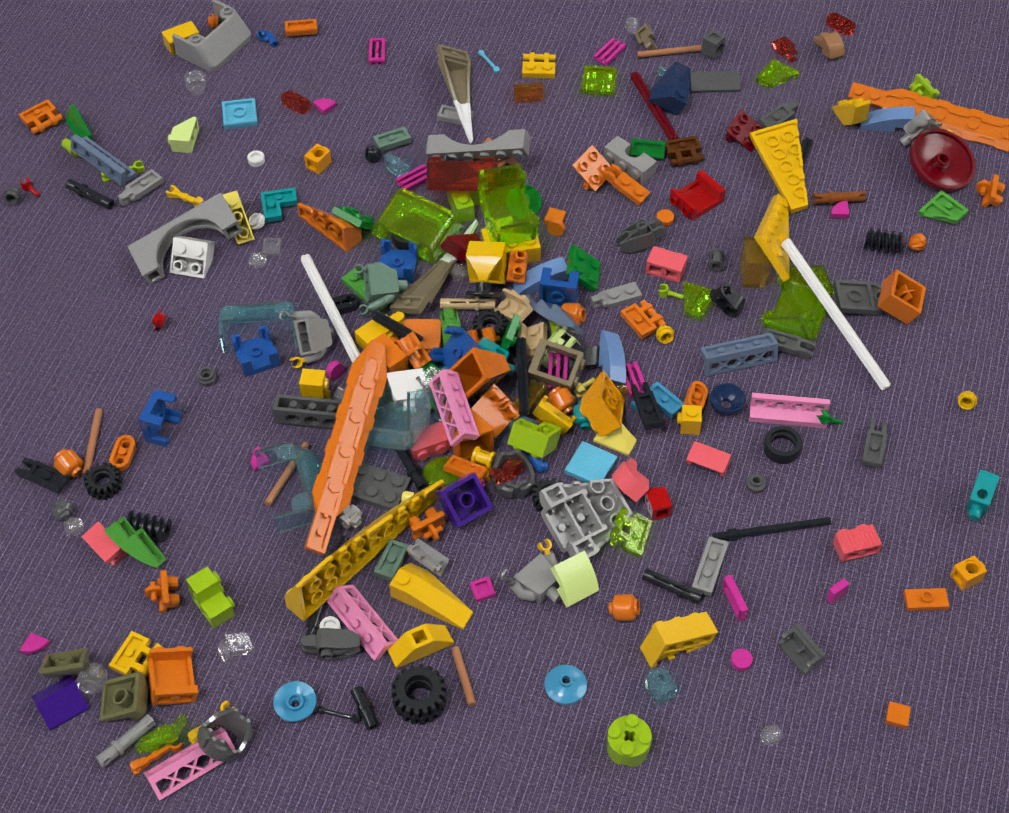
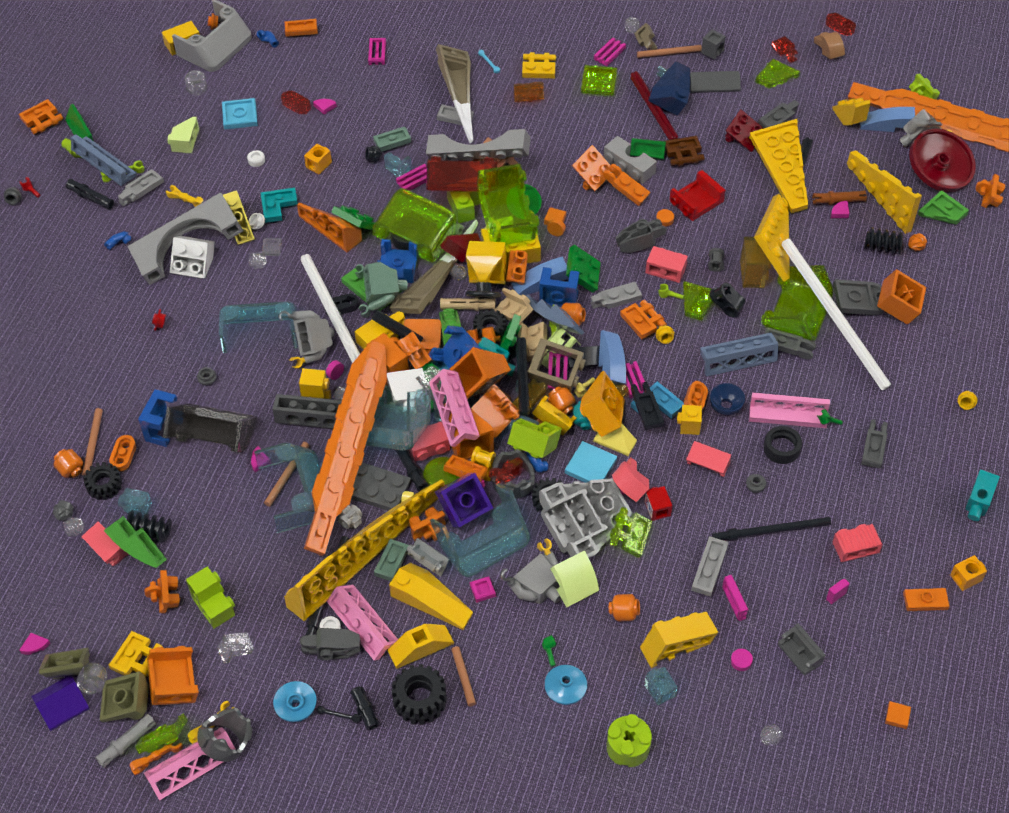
black hinge [14,458,71,494] -> none
blue panel [231,325,281,377] -> none
black pin [642,568,704,605] -> none
none -> blue arm [104,231,132,250]
none -> clear light blue brick [118,488,152,518]
none -> clear smoke windscreen [163,403,257,453]
none -> clear light blue windscreen [430,483,530,577]
none -> green hand [542,635,556,667]
none -> yellow wing [847,150,922,234]

